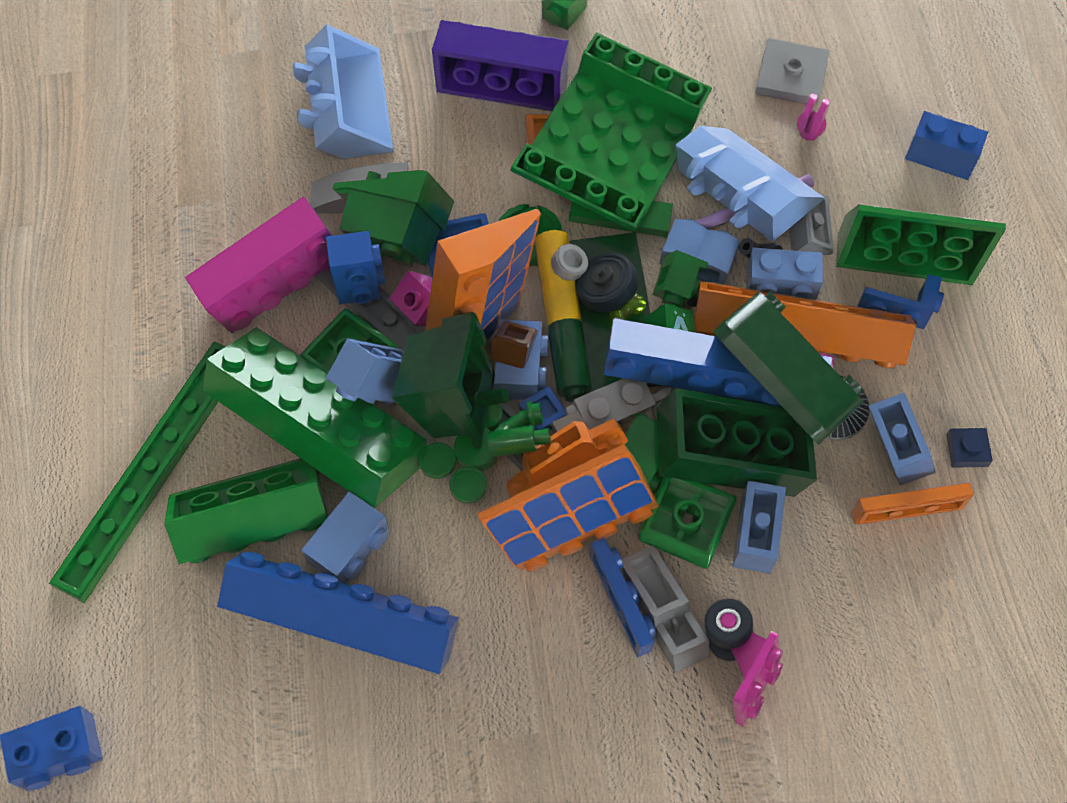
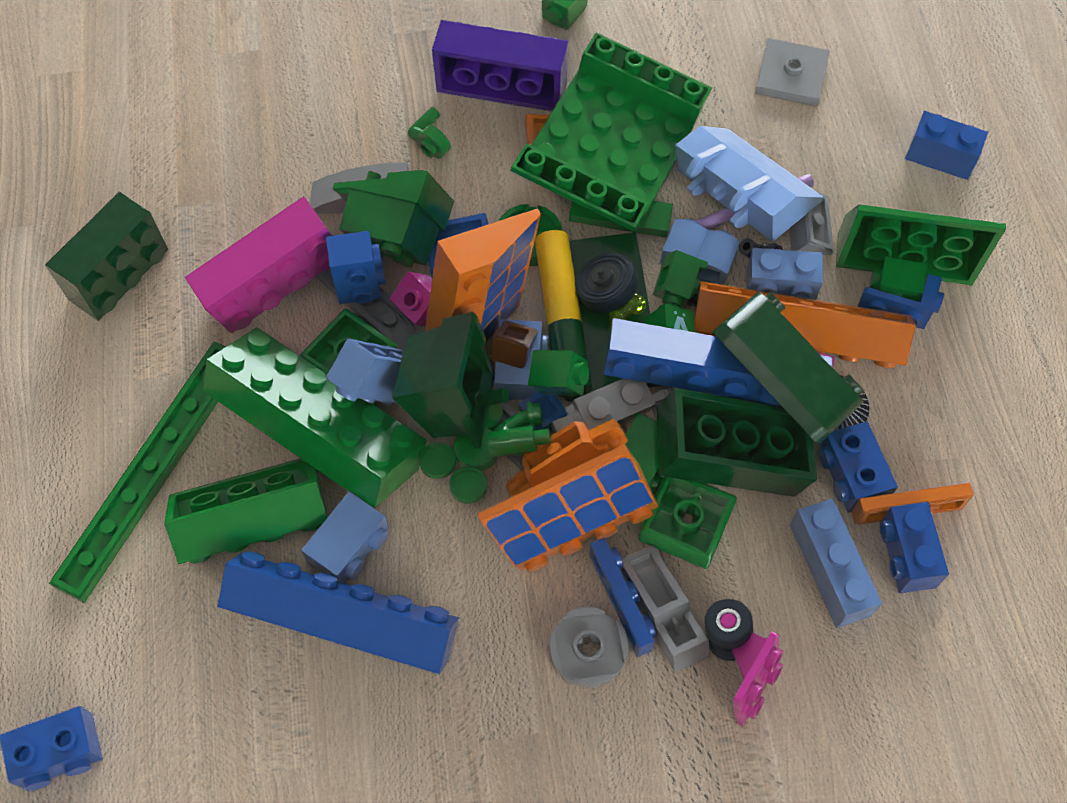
light blue piece [293,24,394,159] -> none
light grey tile [551,244,588,281] -> none
medium blue brick [732,481,786,574] -> none
dark pink arm [797,93,831,141] -> none
medium blue brick [869,392,936,485] -> none
dark blue plate [946,428,993,468] -> none
none -> dark green brick [45,192,168,321]
none -> green plate [407,107,451,159]
none -> green brick [528,350,589,396]
none -> light grey plate [550,607,628,688]
none -> medium blue brick [790,498,882,629]
none -> blue brick [818,421,898,513]
none -> green brick [869,256,927,302]
none -> blue brick [880,502,949,594]

